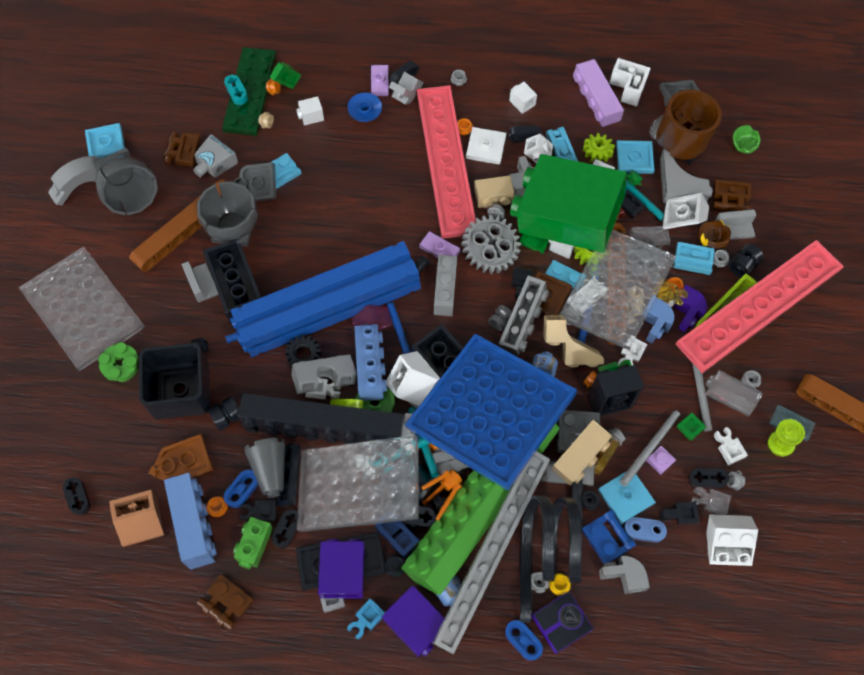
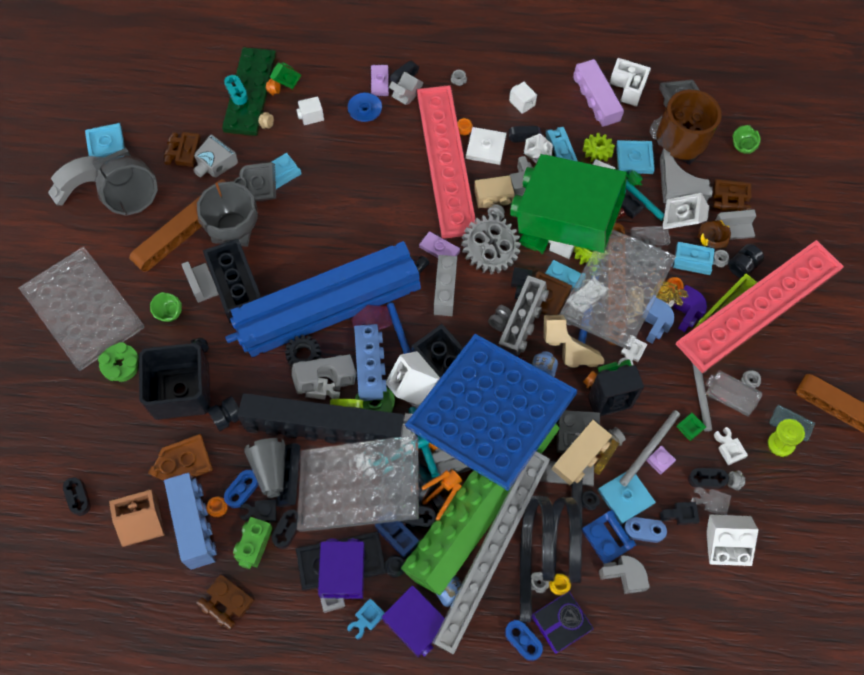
none -> bright green hair [150,292,182,322]

